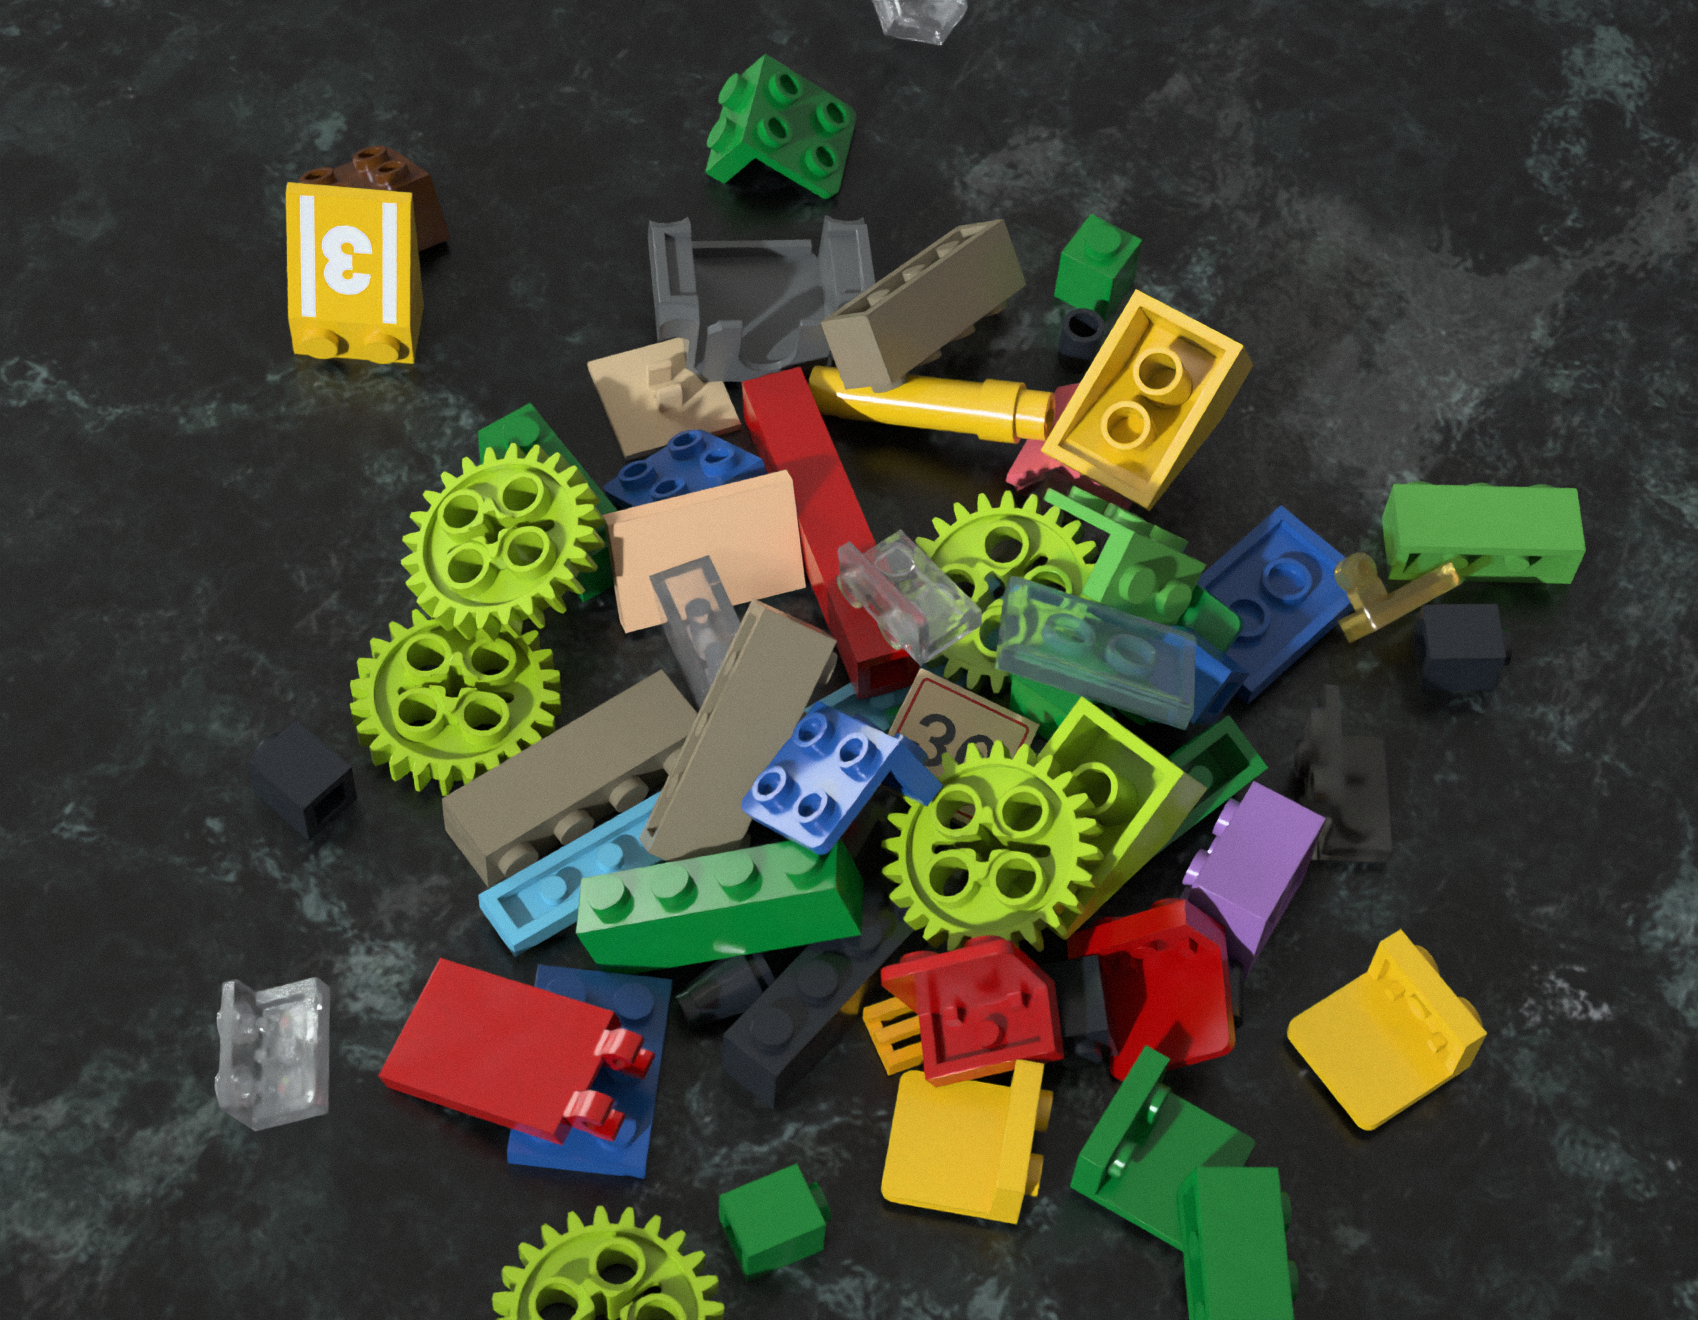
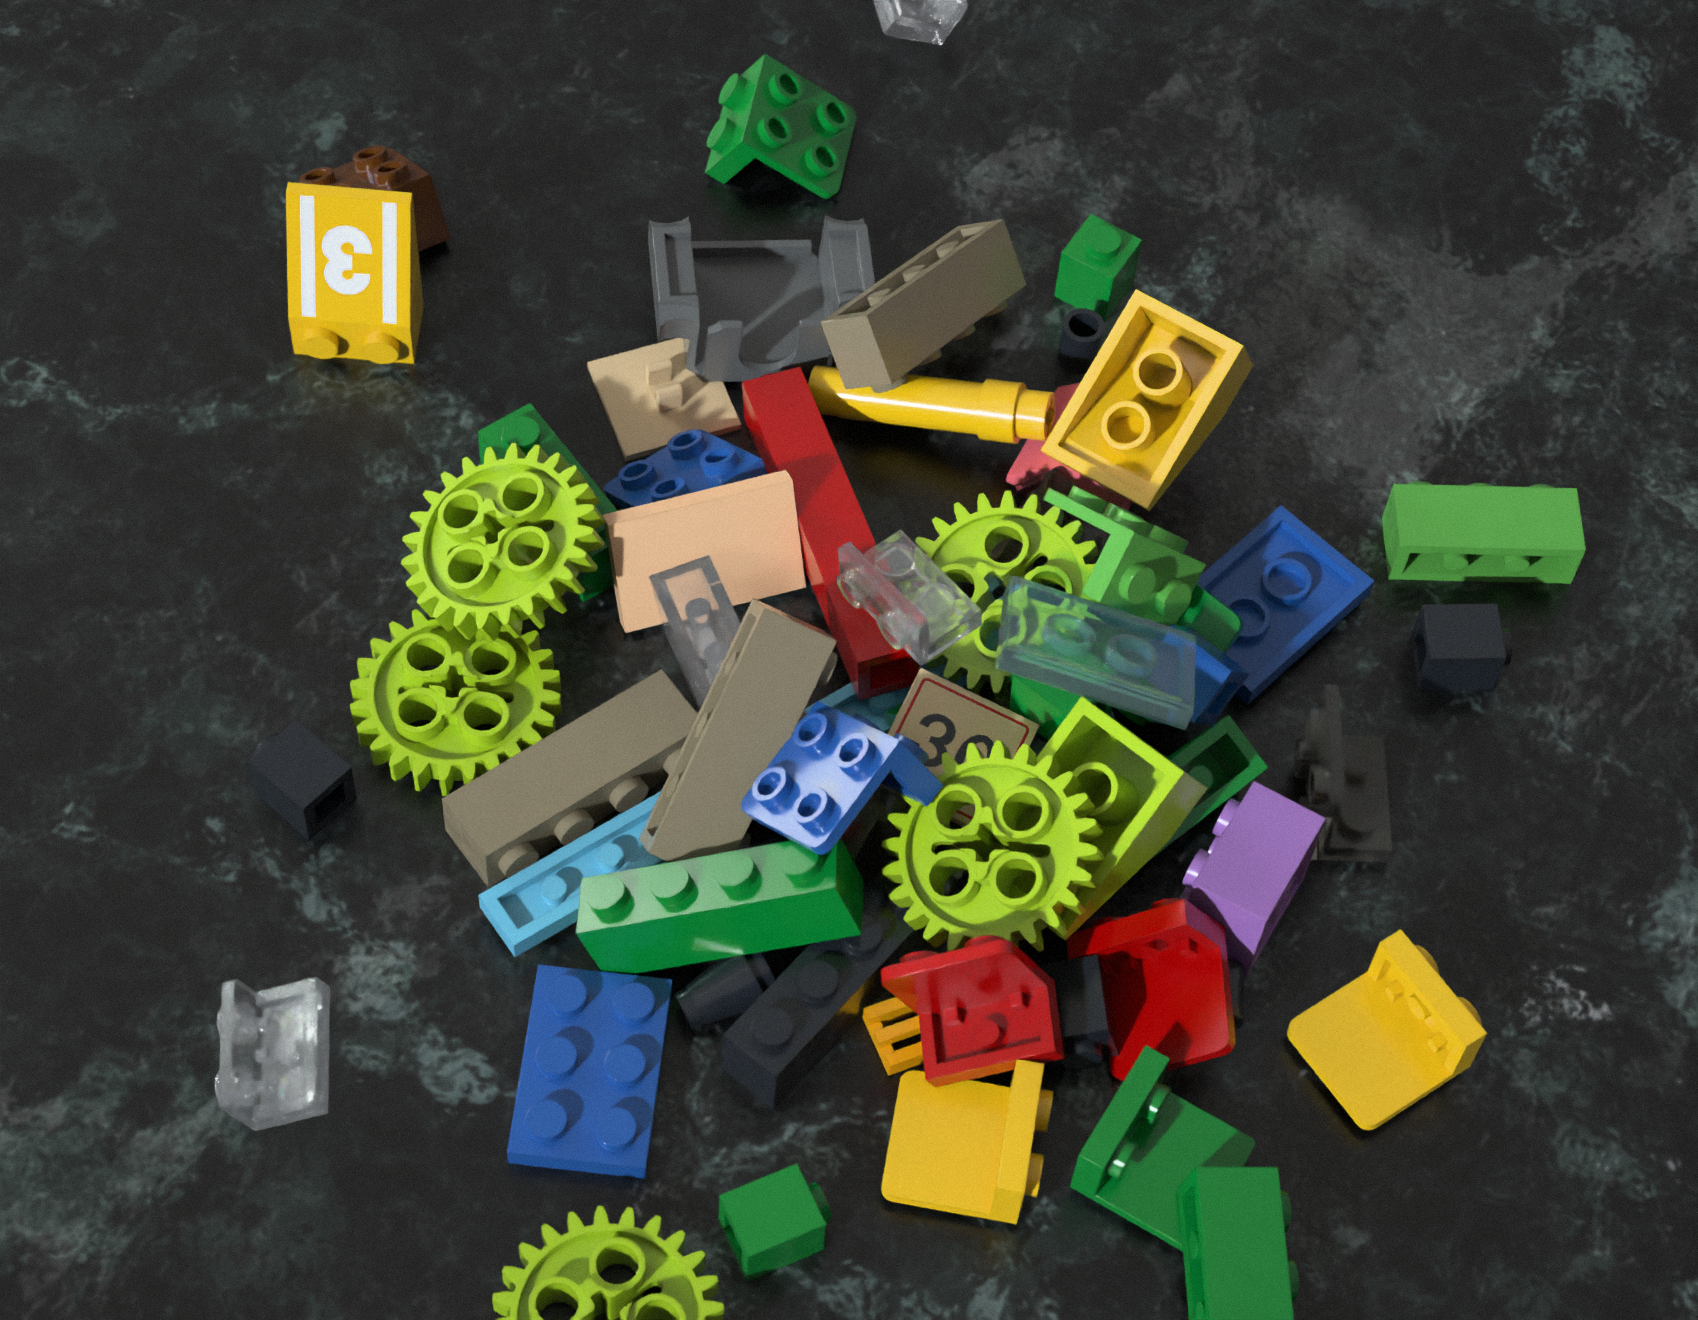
red tile [379,958,656,1146] -> none
clear yellow piece [1334,552,1463,643] -> none

